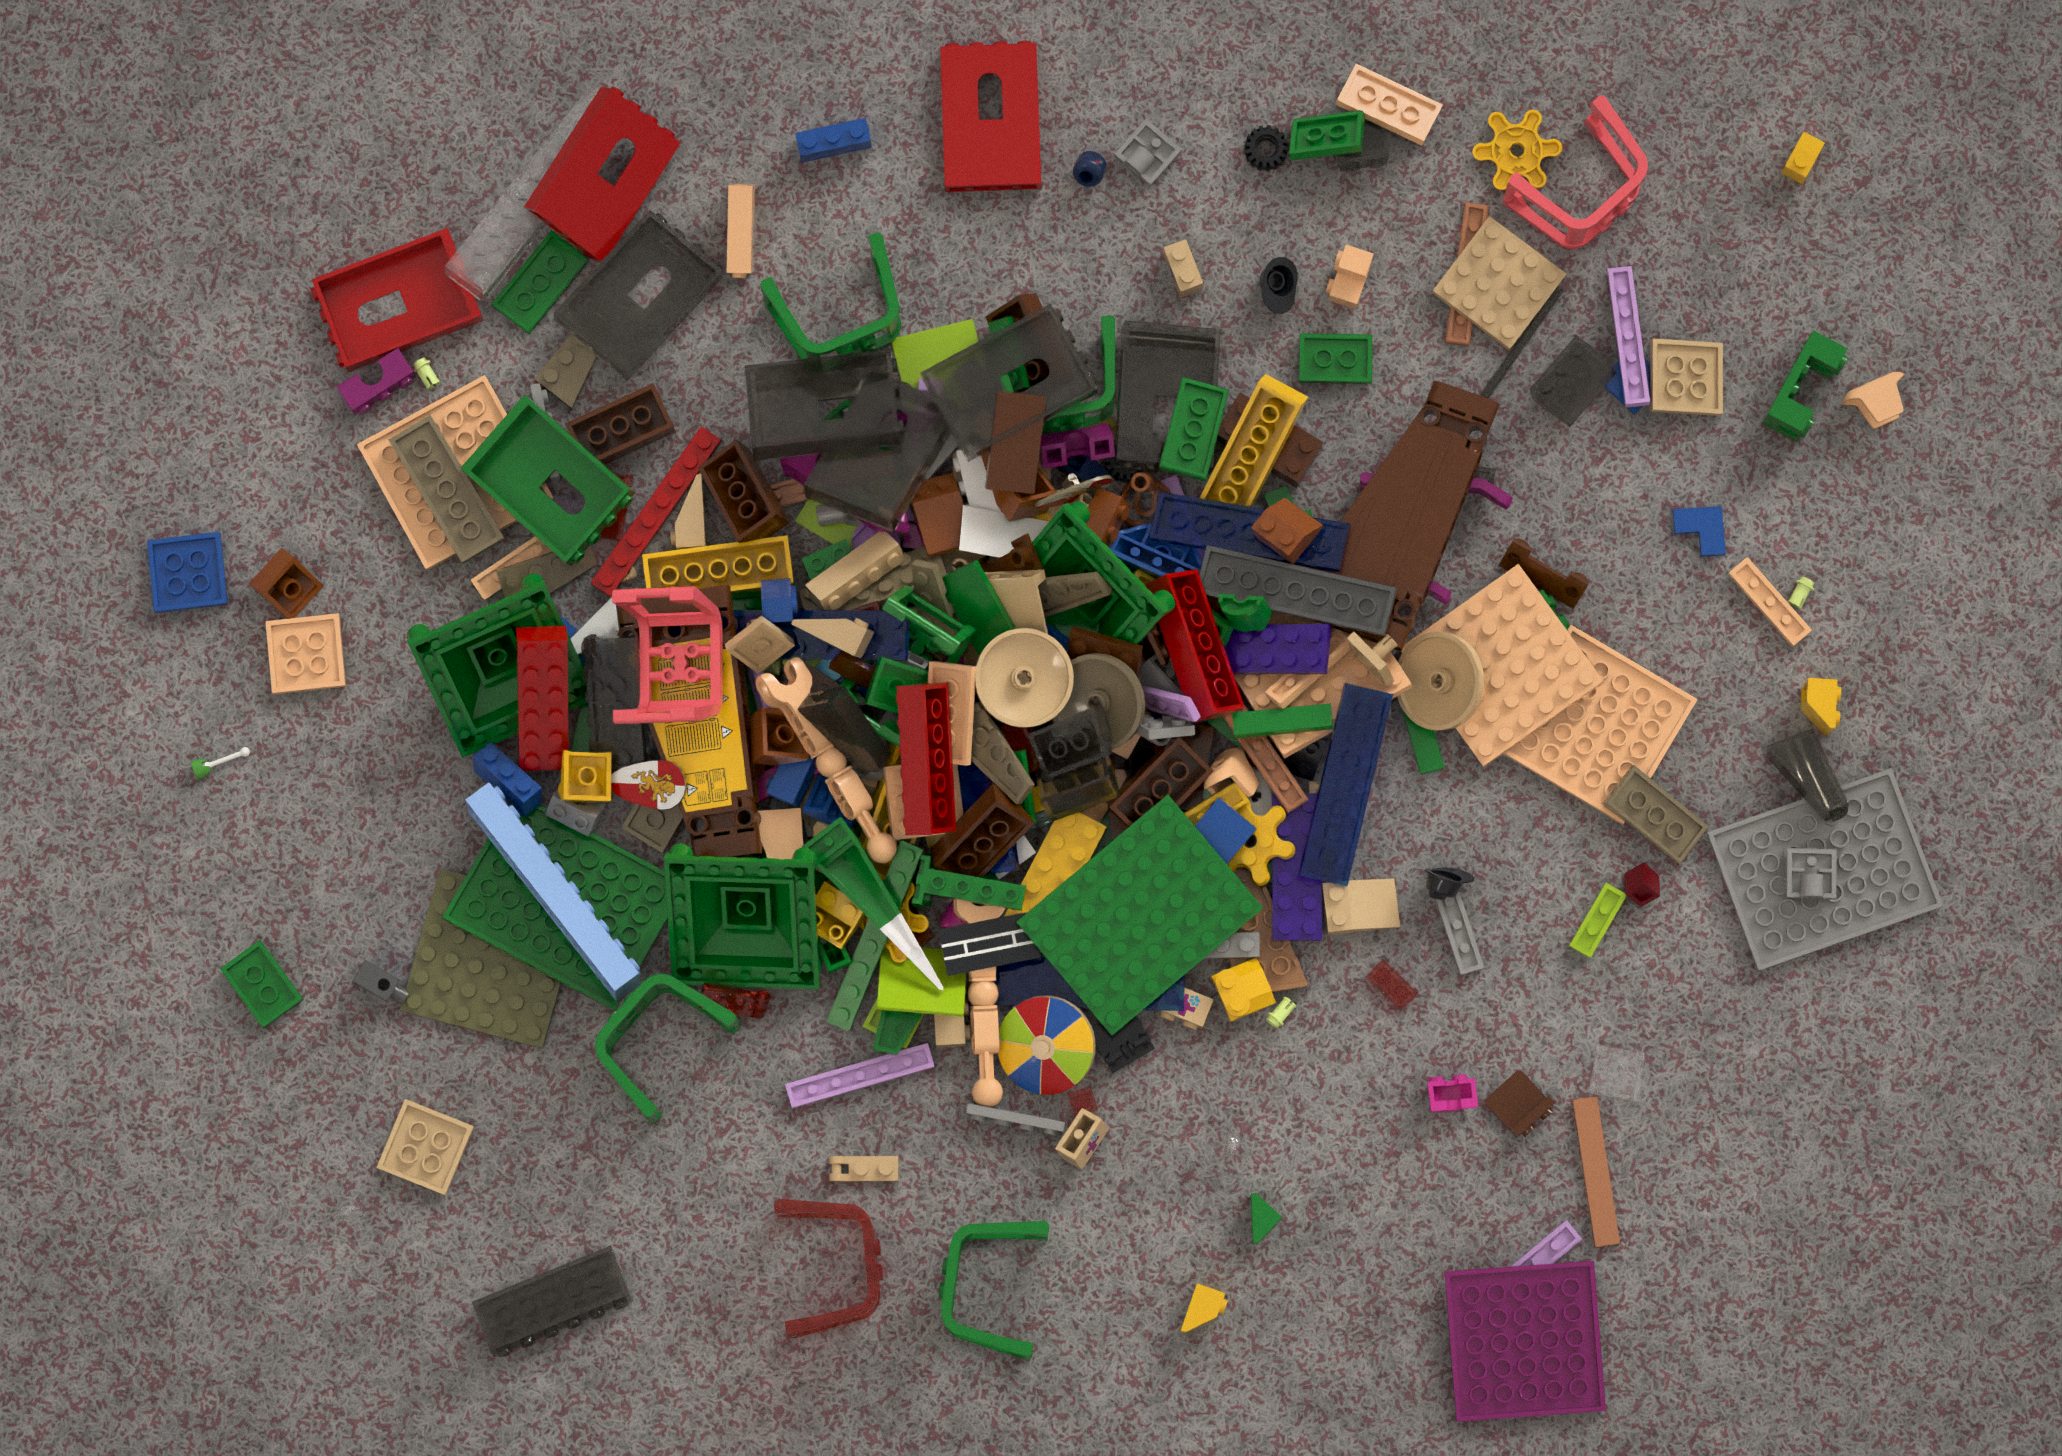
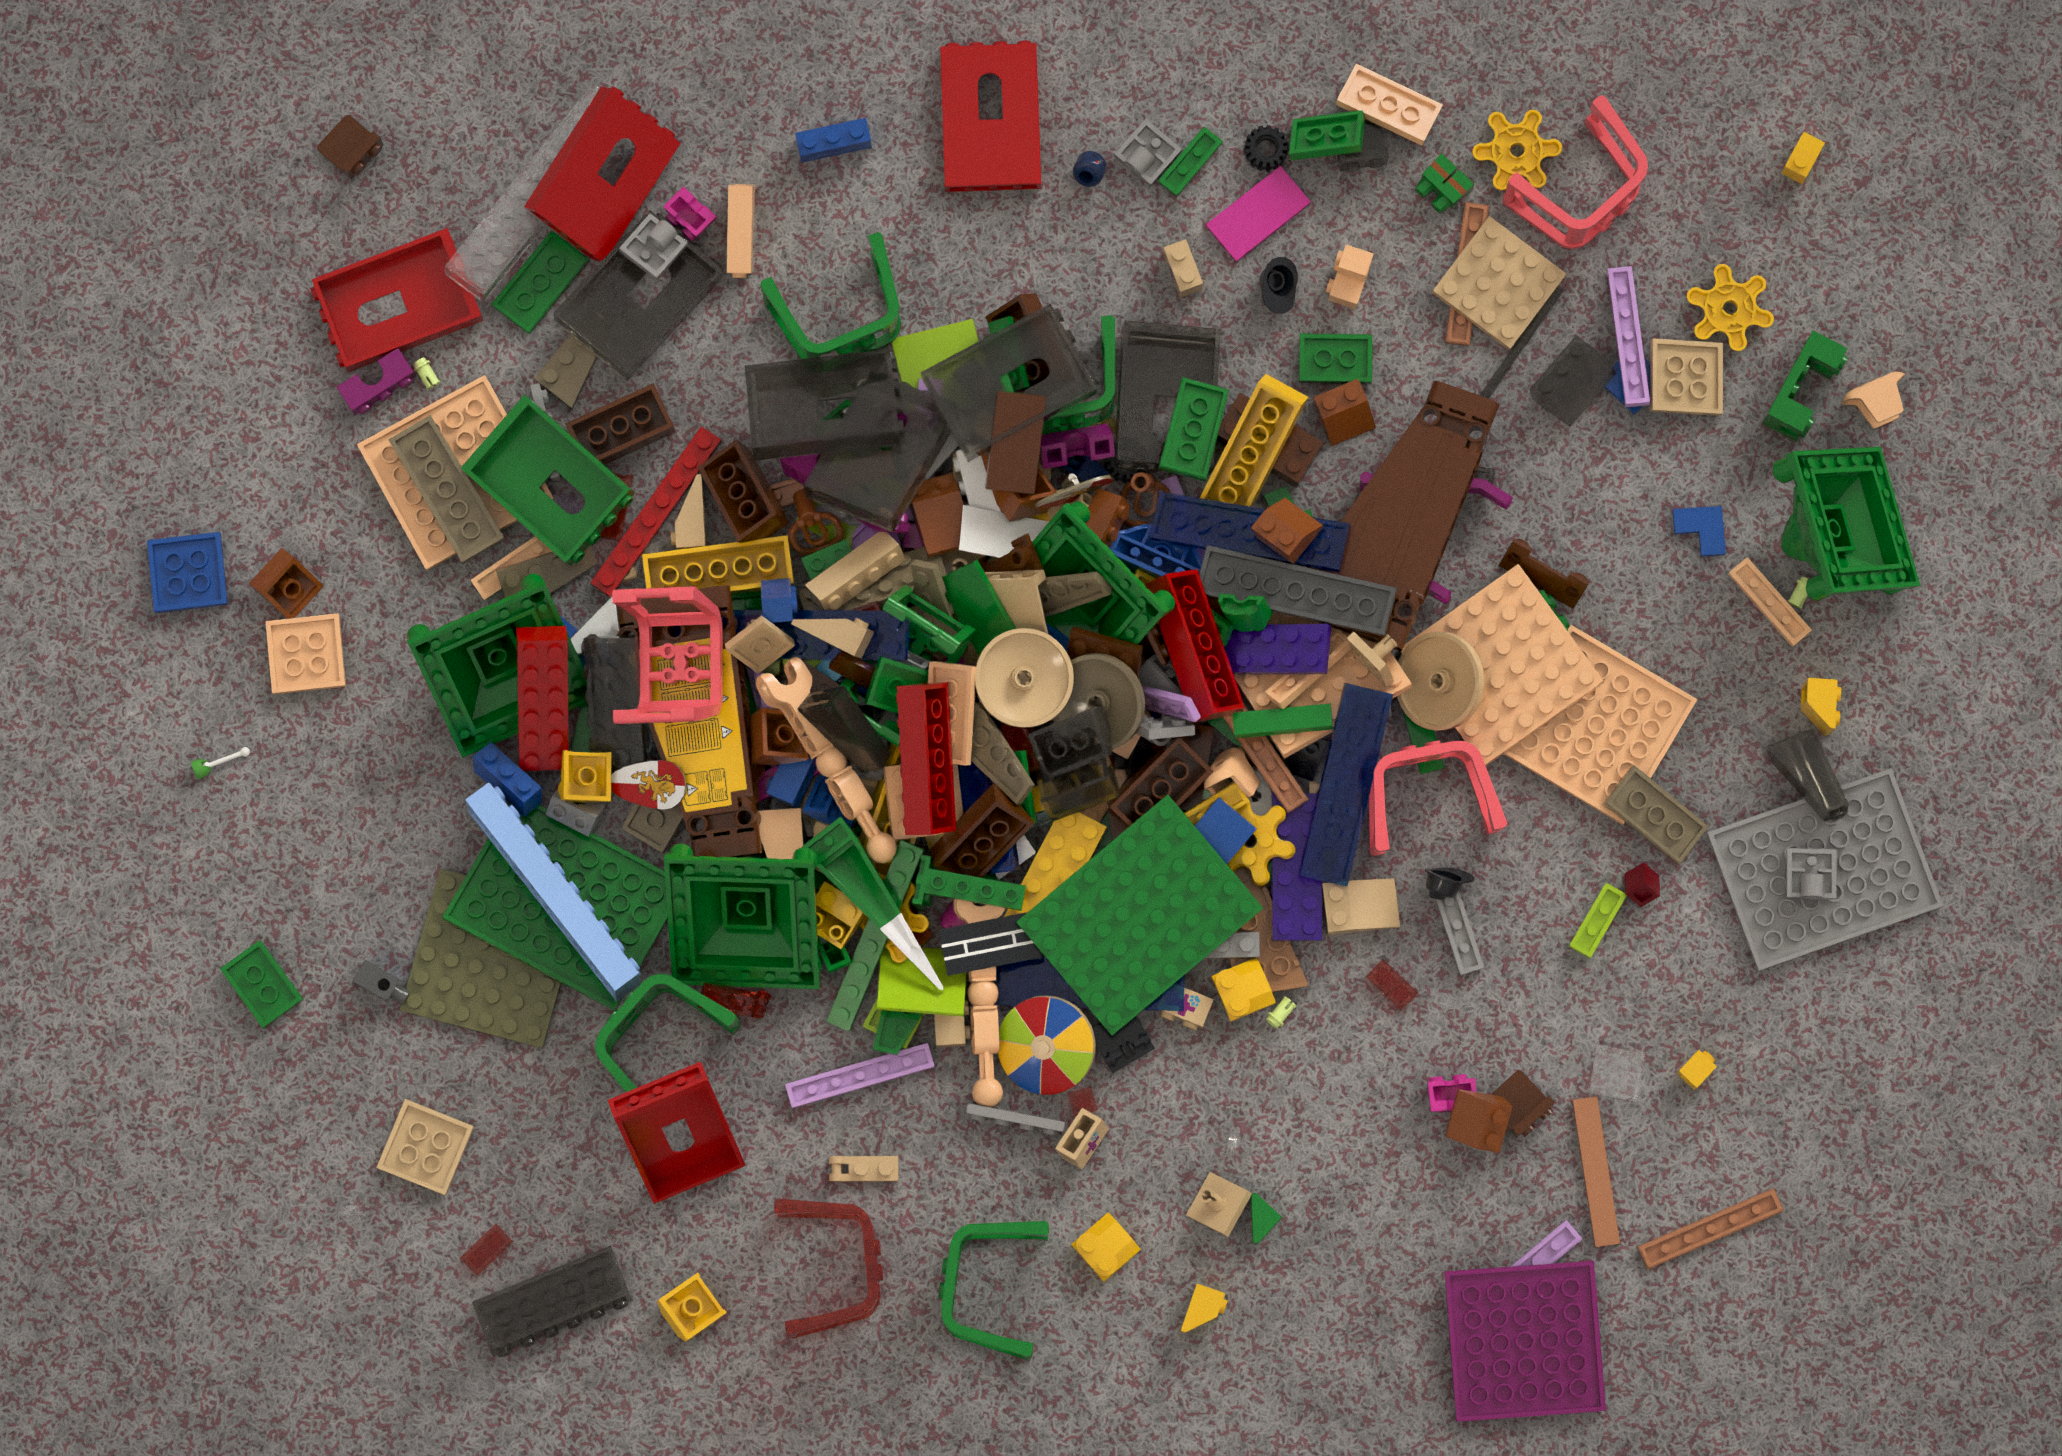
none -> reddish brown bracket [317,115,384,180]
none -> clear red plate [460,1224,513,1276]
none -> red panel [607,1061,746,1204]
none -> light grey plate [619,214,688,281]
none -> yellow slope [657,1273,727,1342]
none -> dark pink cylinder [663,187,717,242]
none -> dark orange piece [788,489,844,556]
none -> yellow slope [1071,1212,1141,1282]
none -> green plate [1158,127,1223,197]
none -> tan tile [1186,1172,1252,1237]
none -> dark pink tile [1206,166,1311,263]
none -> dark orange slope [1312,379,1376,447]
none -> coral windscreen [1368,740,1507,856]
none -> green hips [1415,153,1474,214]
none -> dark orange slope [1445,1089,1513,1153]
none -> nougat tile [1637,1188,1784,1270]
none -> yellow brick [1676,1050,1717,1090]
none -> yellow plate [1687,264,1774,351]
none -> green piece [1772,447,1921,601]

